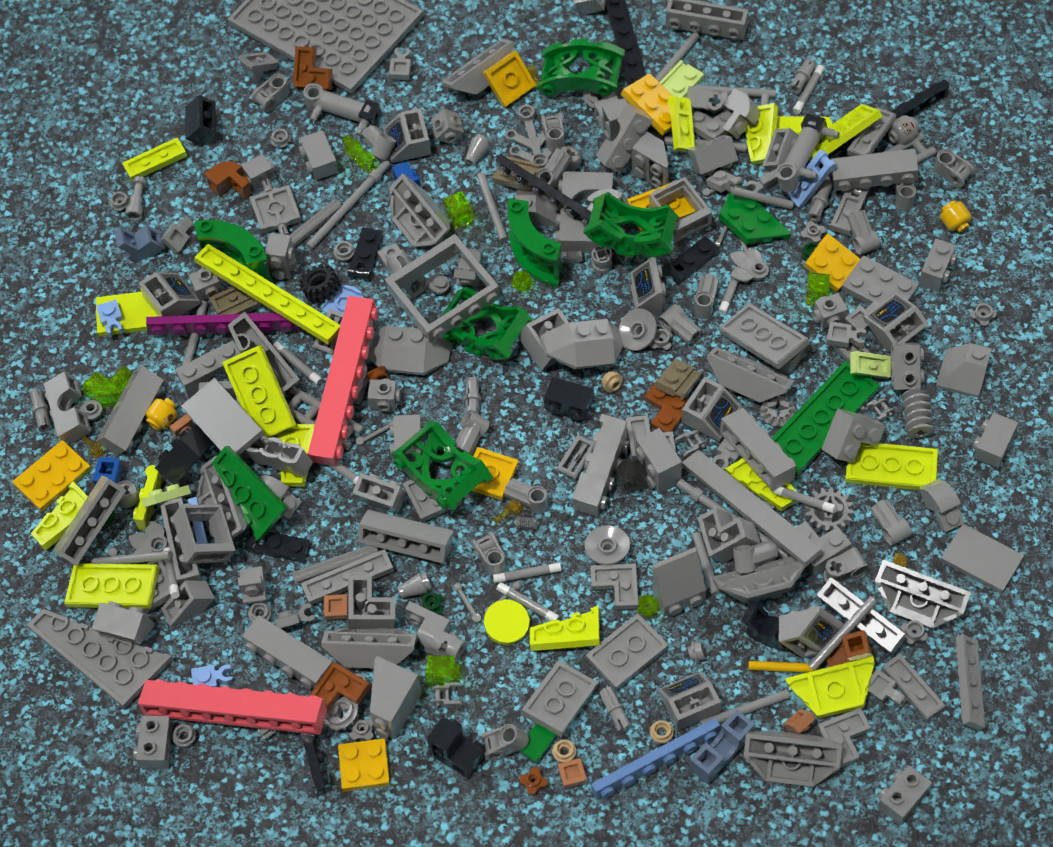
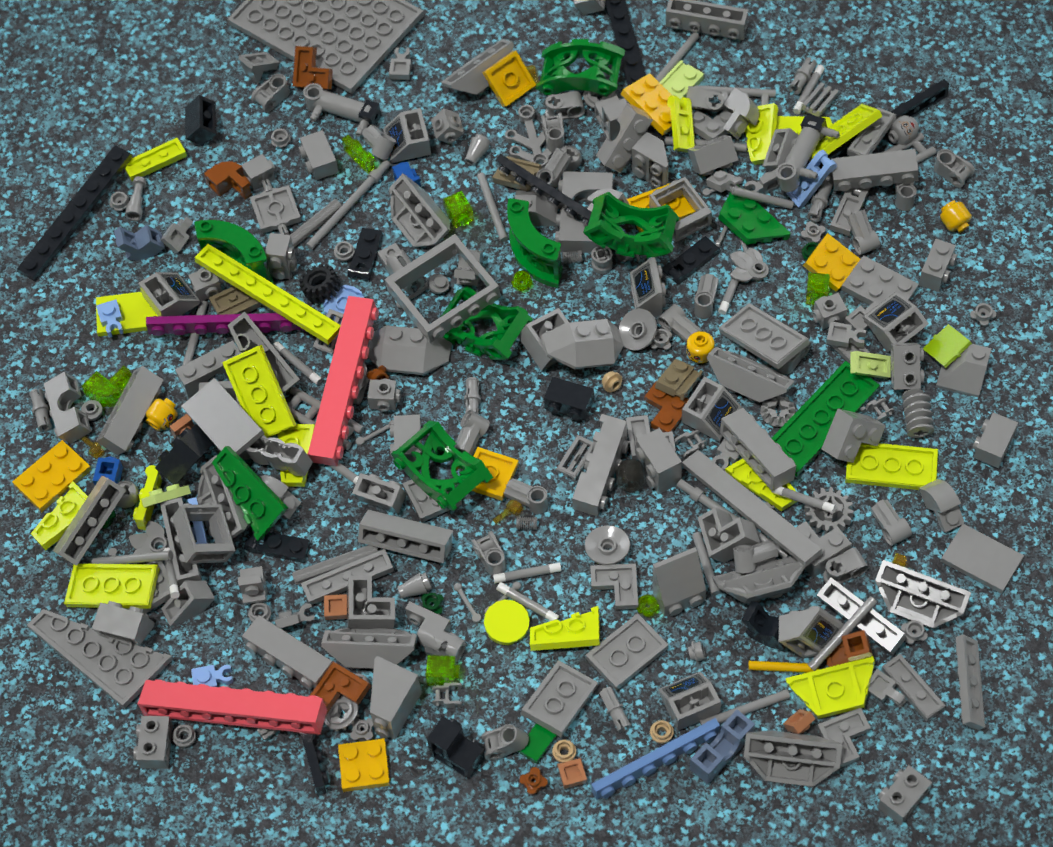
none -> black plate [17,145,133,282]
none -> light grey piece [545,91,585,119]
none -> yellow head [686,331,715,363]
none -> light grey tile [801,82,839,117]
none -> lime piece [923,324,972,368]

